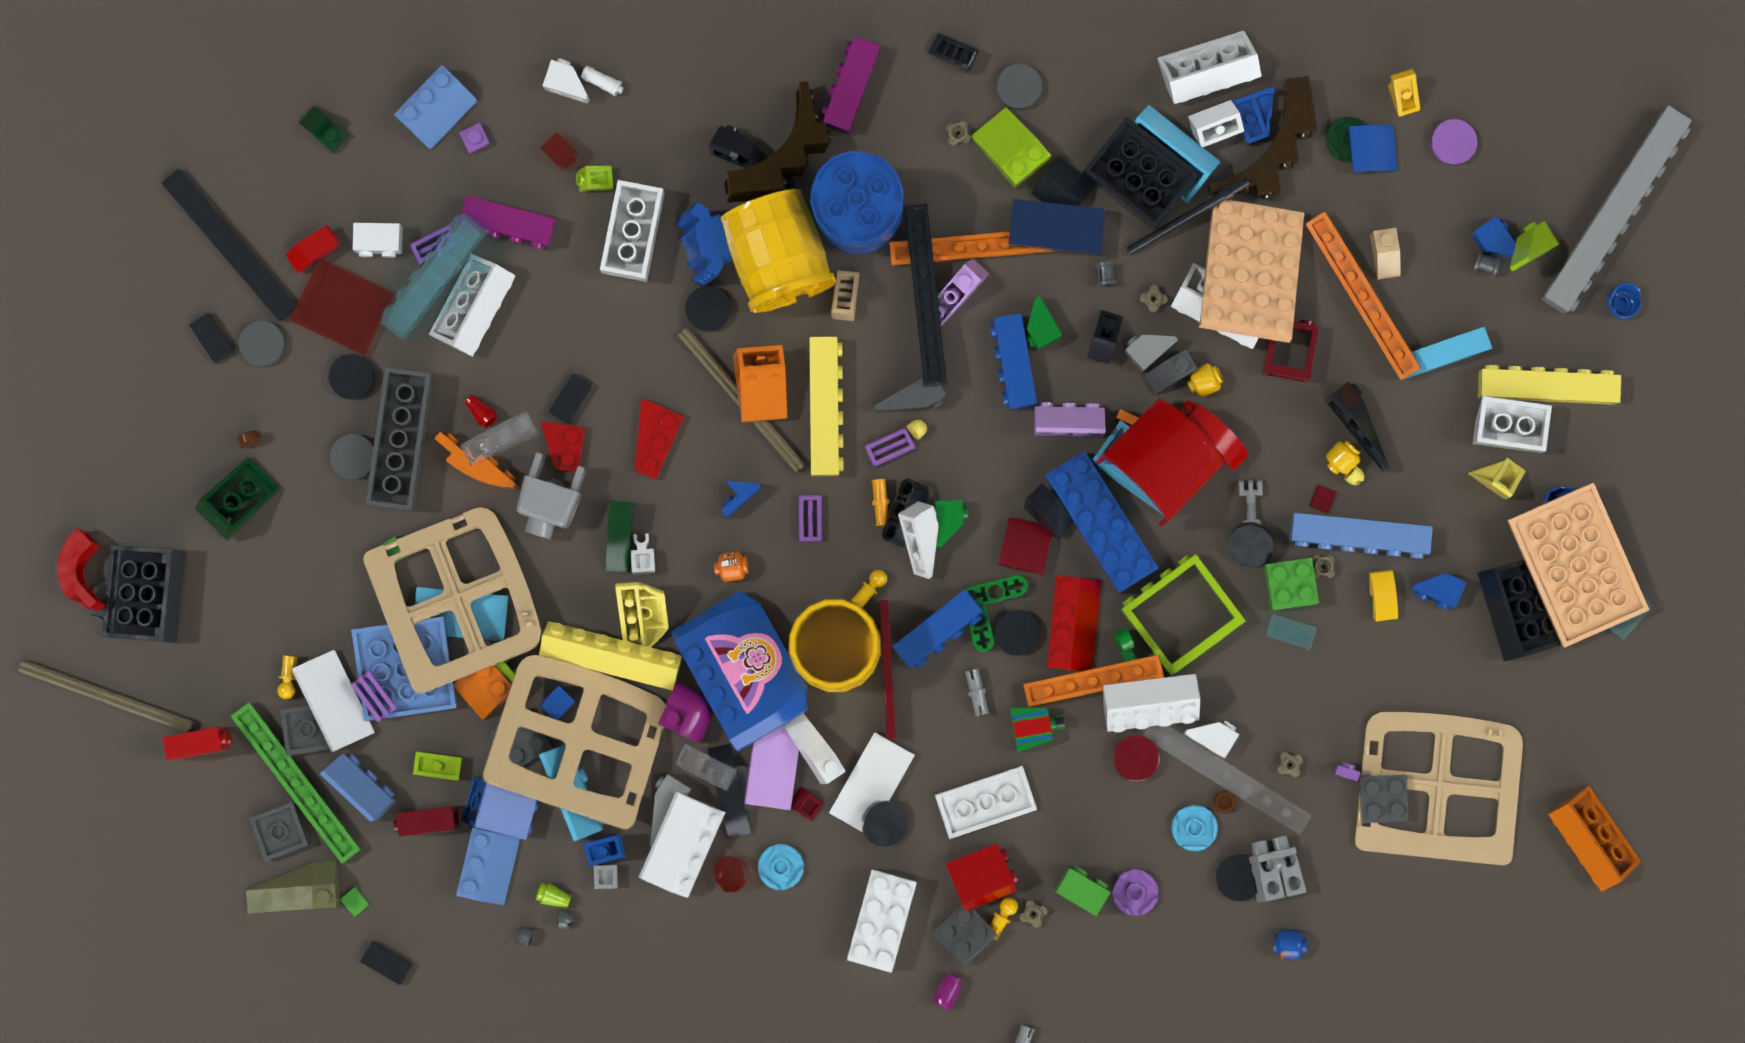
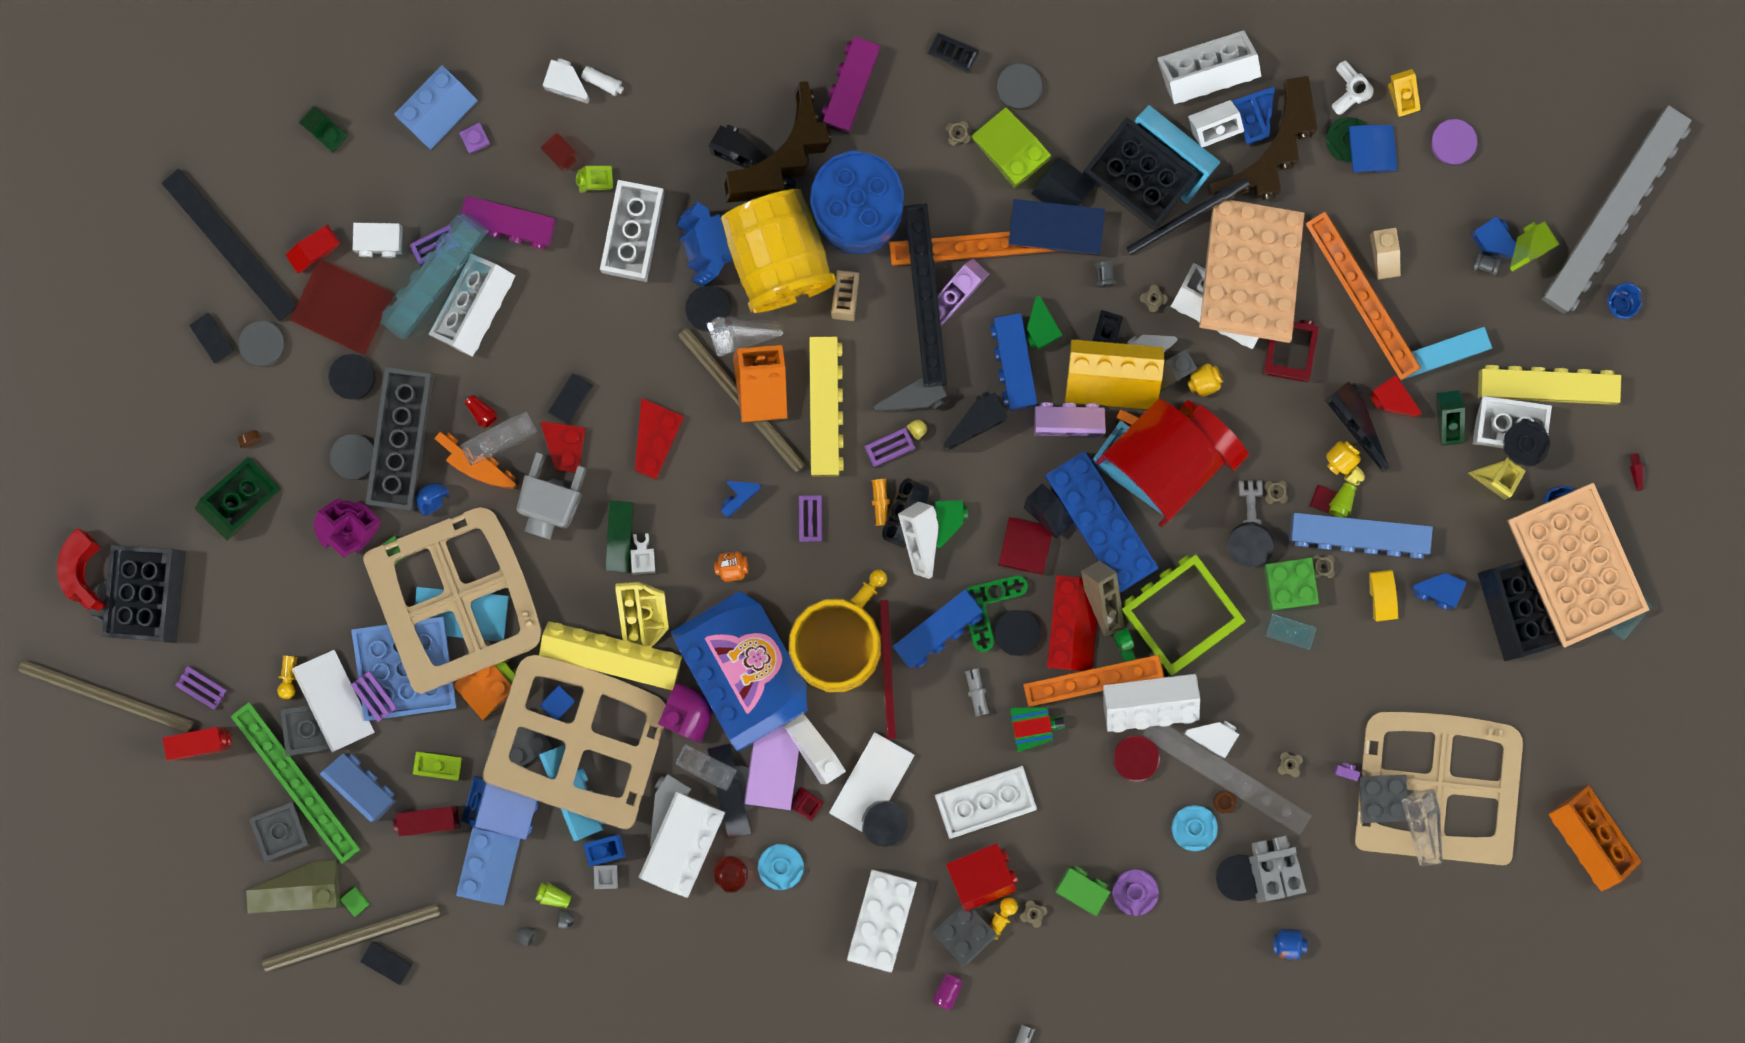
none -> medium lavender tile [175,666,228,710]
none -> dark tan axle [262,904,440,971]
none -> magenta brick [314,498,382,558]
none -> blue hair [415,483,449,516]
none -> clear slope [707,317,783,356]
none -> black slope [943,391,1007,452]
none -> yellow slope [1065,340,1164,409]
none -> dark tan slope [1081,560,1124,637]
none -> dark tan plate [1264,481,1288,504]
none -> lime cone [1329,483,1357,518]
none -> white axle [1332,61,1374,115]
none -> red slope [1370,375,1422,418]
none -> clear slope [1401,789,1442,866]
none -> dark green slope [1436,390,1465,446]
none -> black tile [1503,421,1551,467]
none -> dark red bar [1629,453,1645,491]

